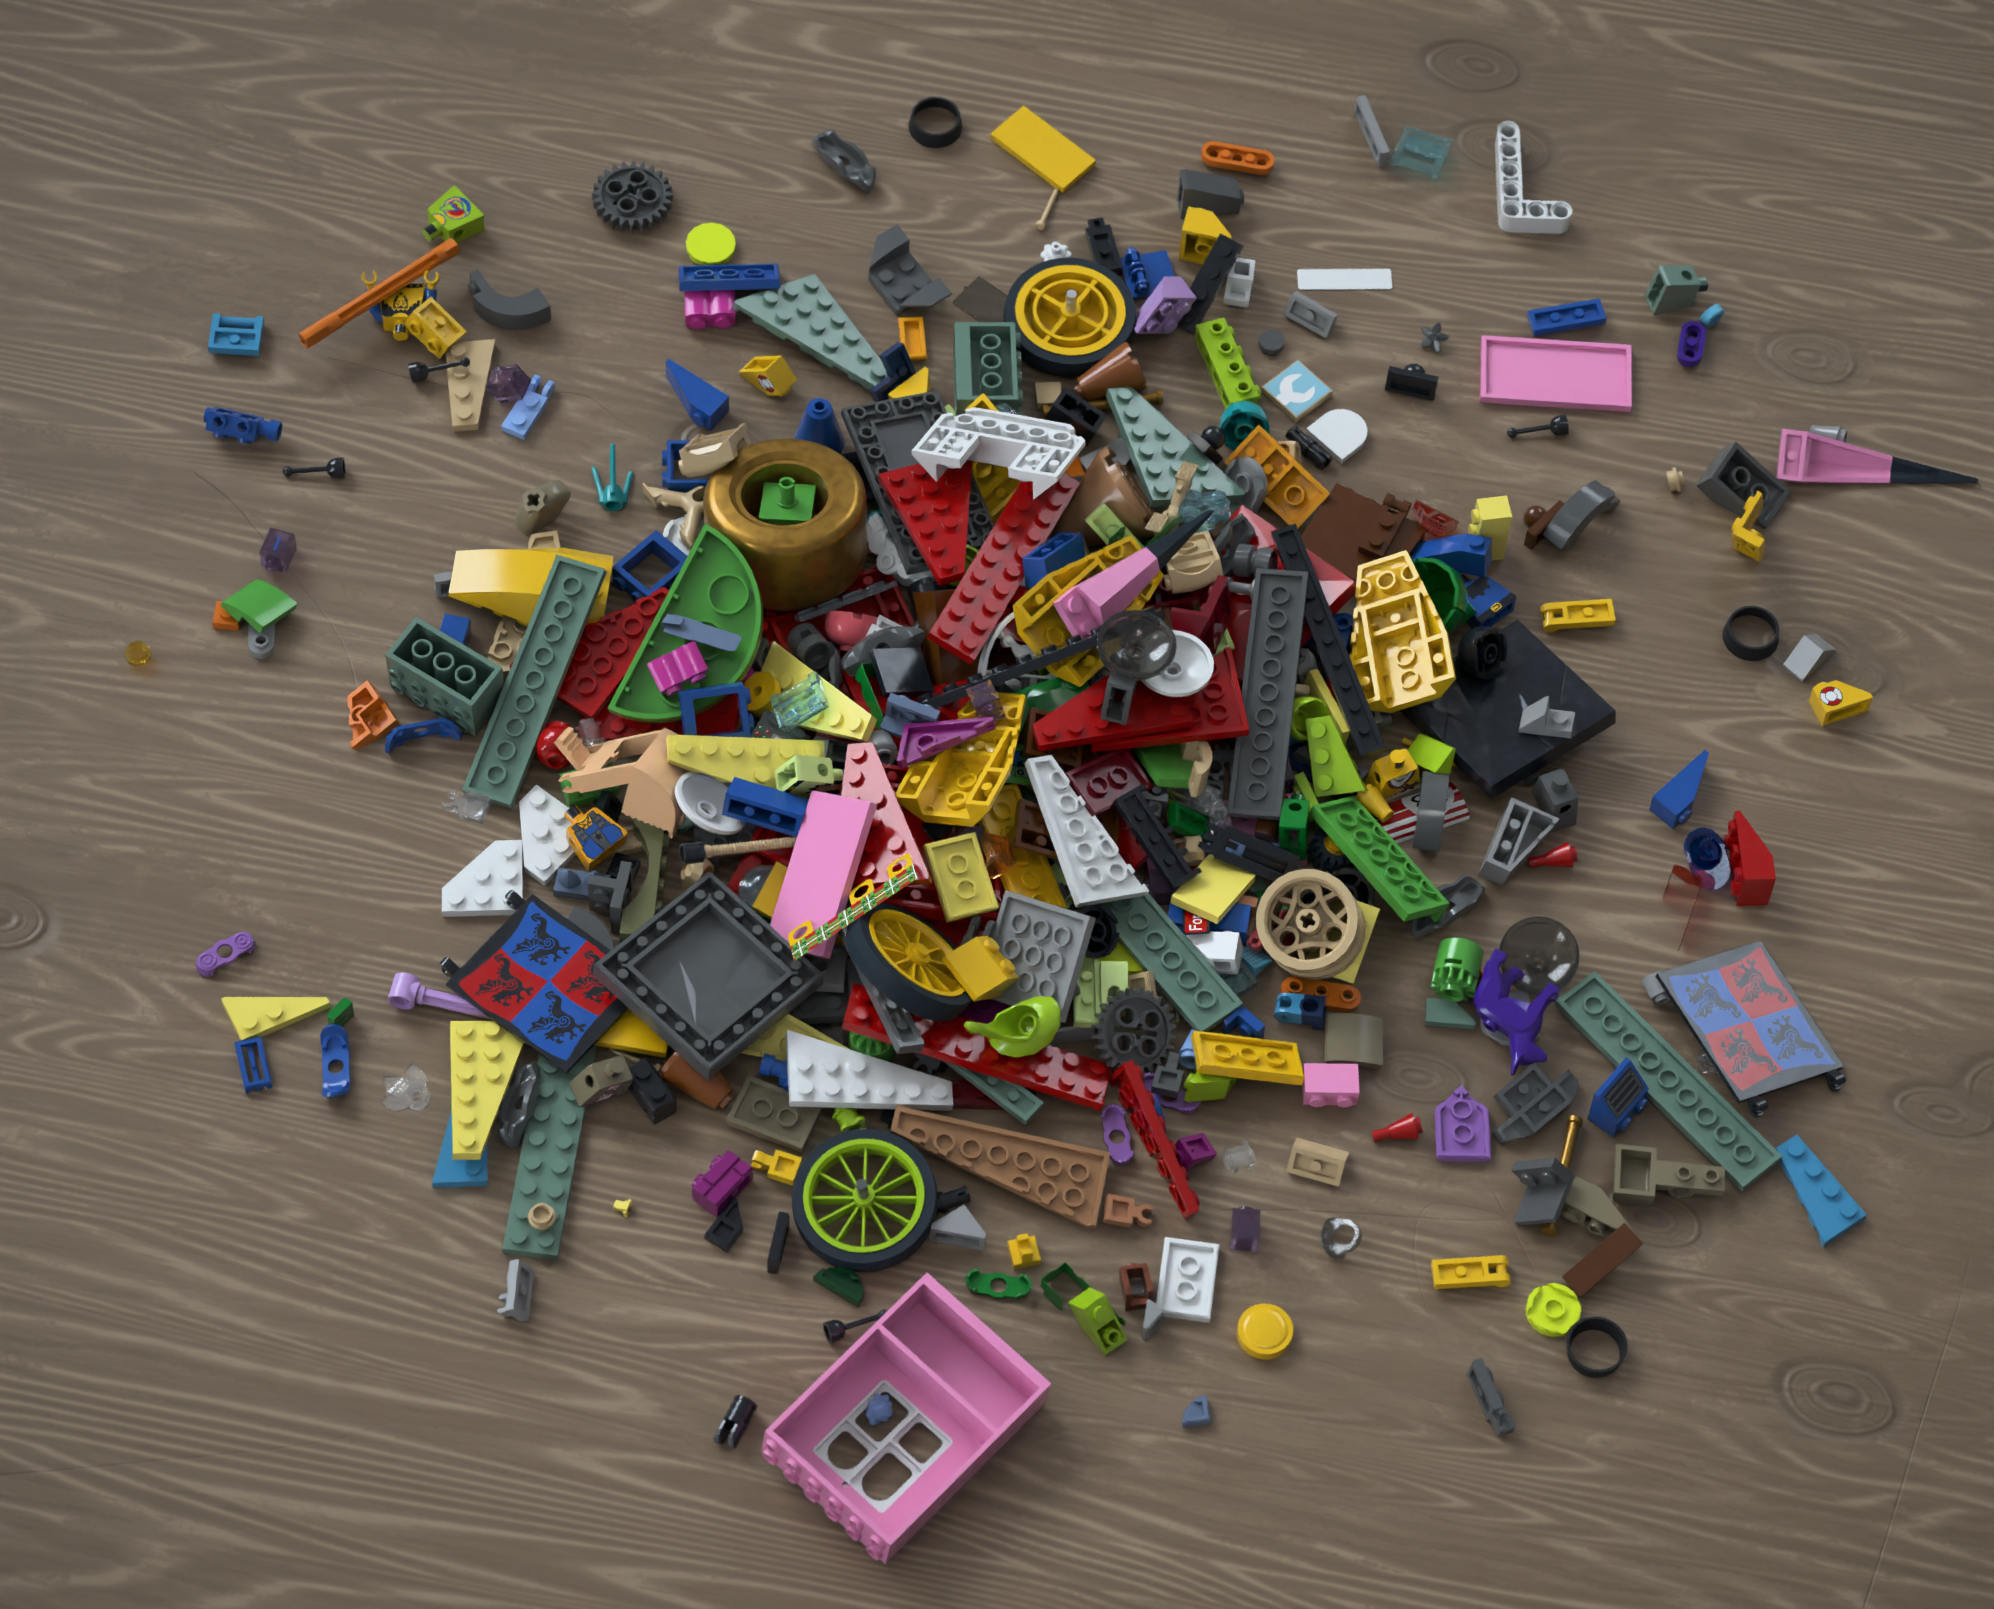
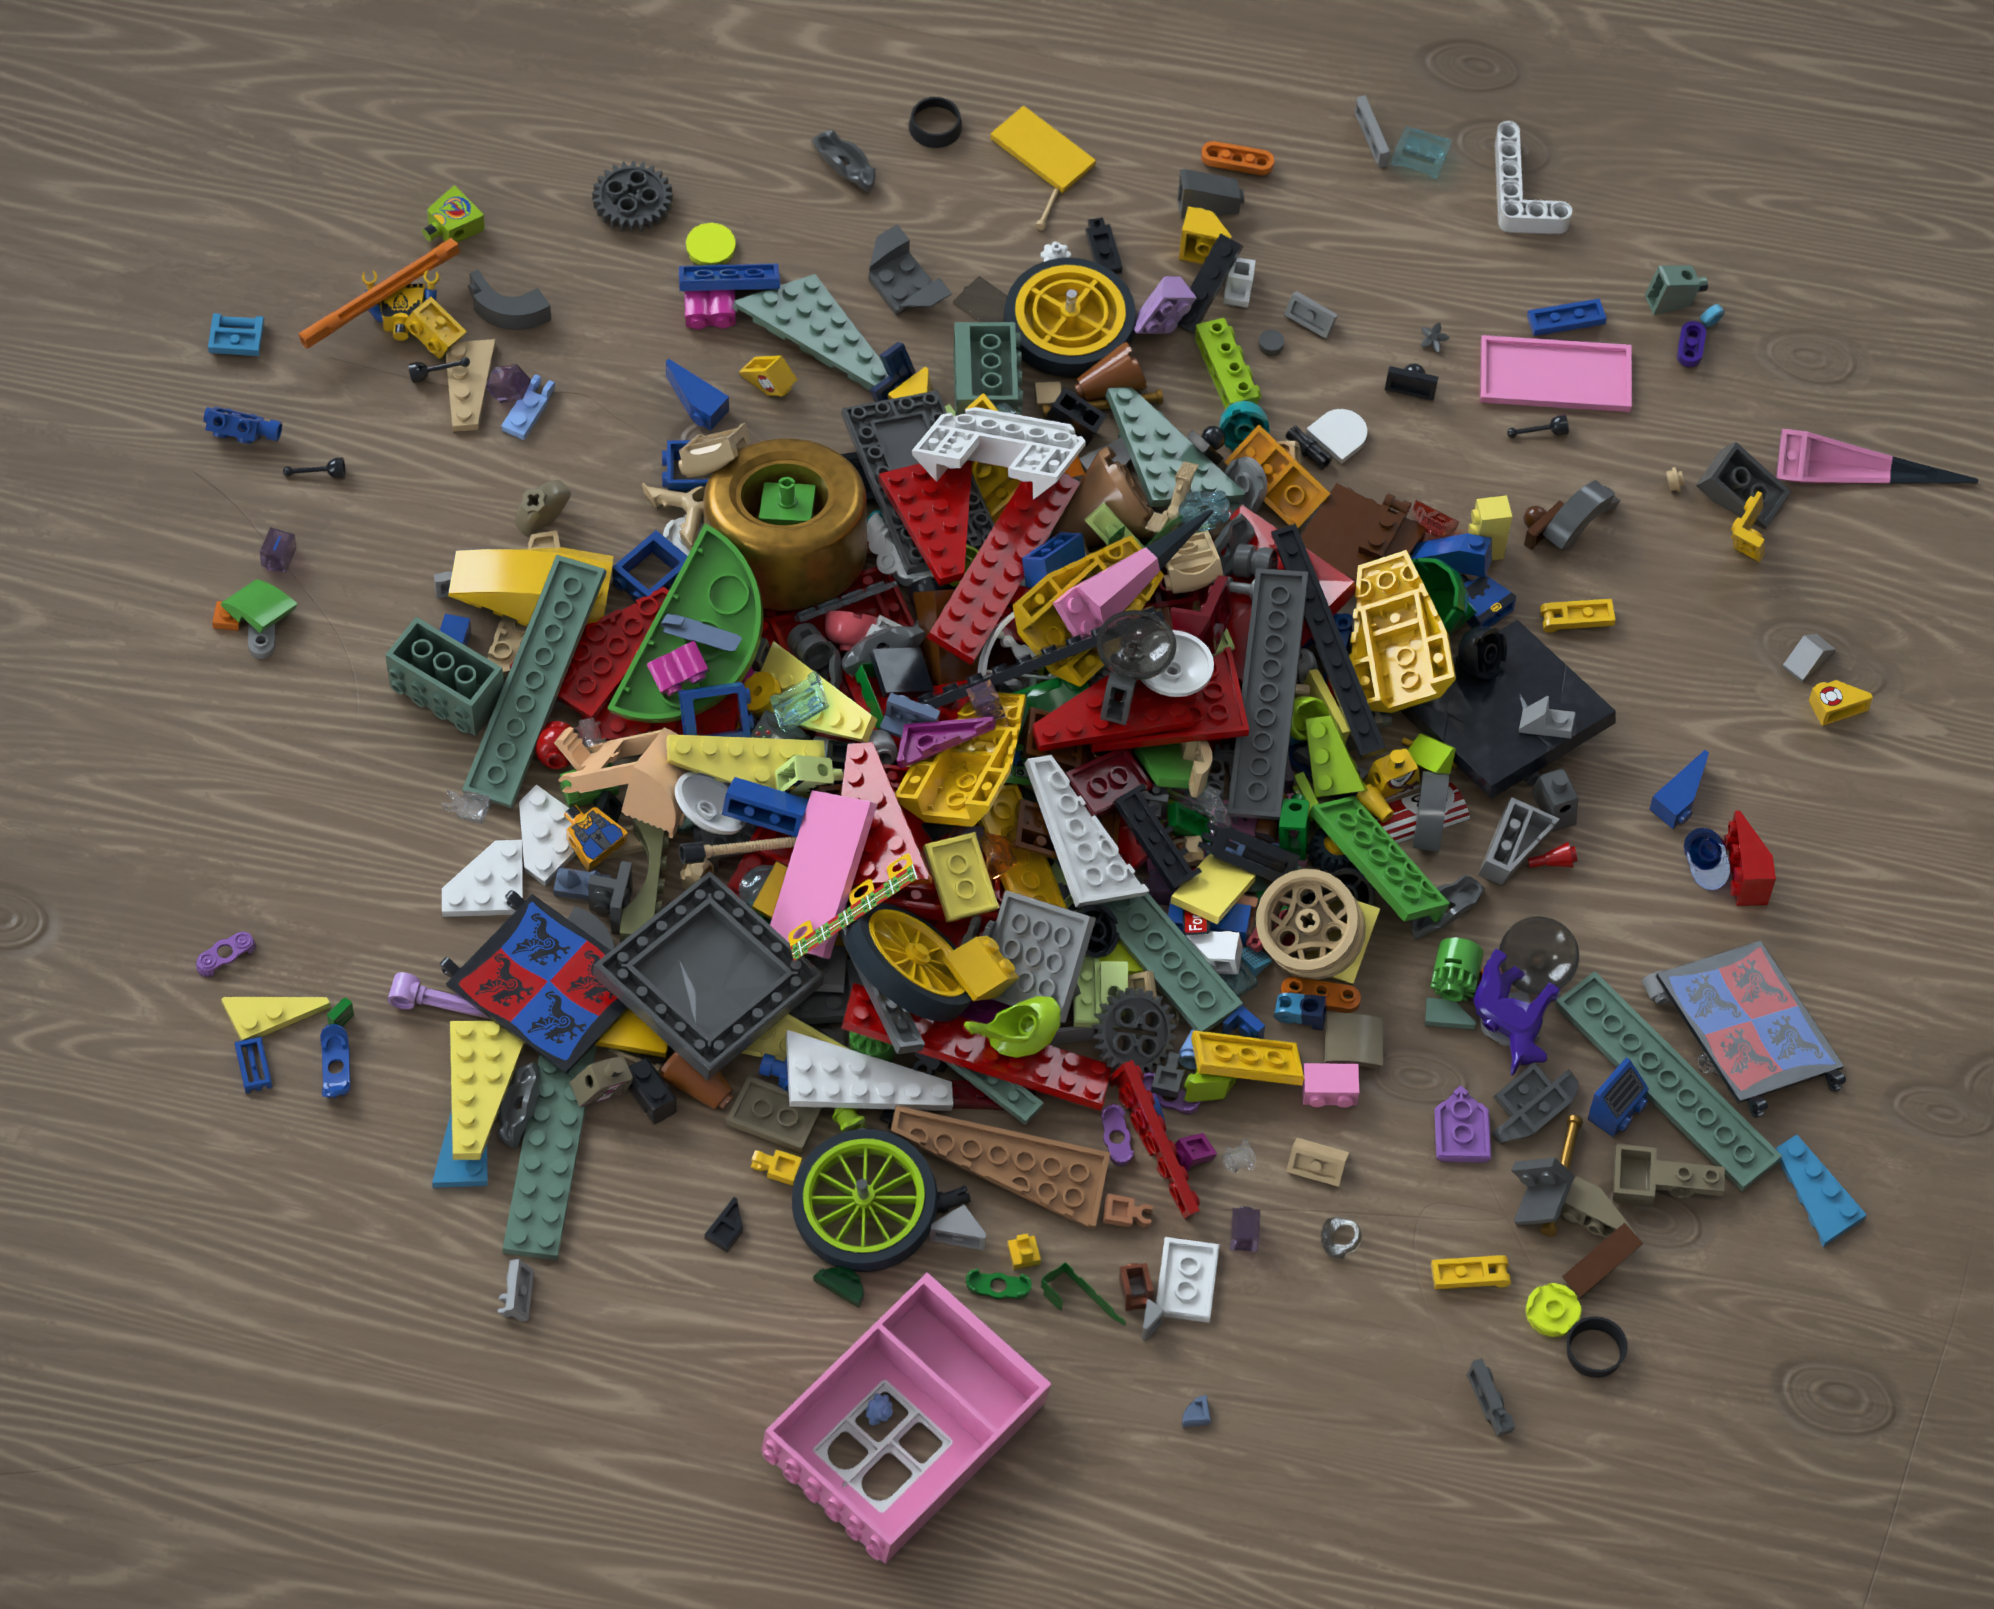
clear yellow plate [125,641,151,666] -> none
orange slope [347,680,401,750] -> none
clear plate [382,1064,431,1111] -> none
blue piece [385,718,462,754] -> none
tan plate [528,1203,556,1230] -> none
teal plant [591,443,633,511] -> none
black tile [606,852,641,882] -> none
light yellow piece [613,1199,633,1218] -> none
magenta brick [691,1150,753,1217] -> none
black hinge [713,1395,758,1448] -> none
black tile [767,1211,790,1274] -> none
blue cone [794,398,844,454] -> none
black hinge [823,1309,887,1344] -> none
light orange tile [898,317,927,361] -> none
lime slope [1068,1287,1127,1355] -> none
blue hinge [1120,247,1175,299] -> none
yellow piece [1237,1303,1293,1360] -> none
tile [1261,360,1333,423] -> none
white sticker [1297,269,1392,290] -> none
red cone [1371,1113,1423,1142] -> none
clear red piece [1662,864,1704,951] -> none
black tyre [1722,606,1779,661] -> none
light grey cone [1809,425,1848,443] -> none

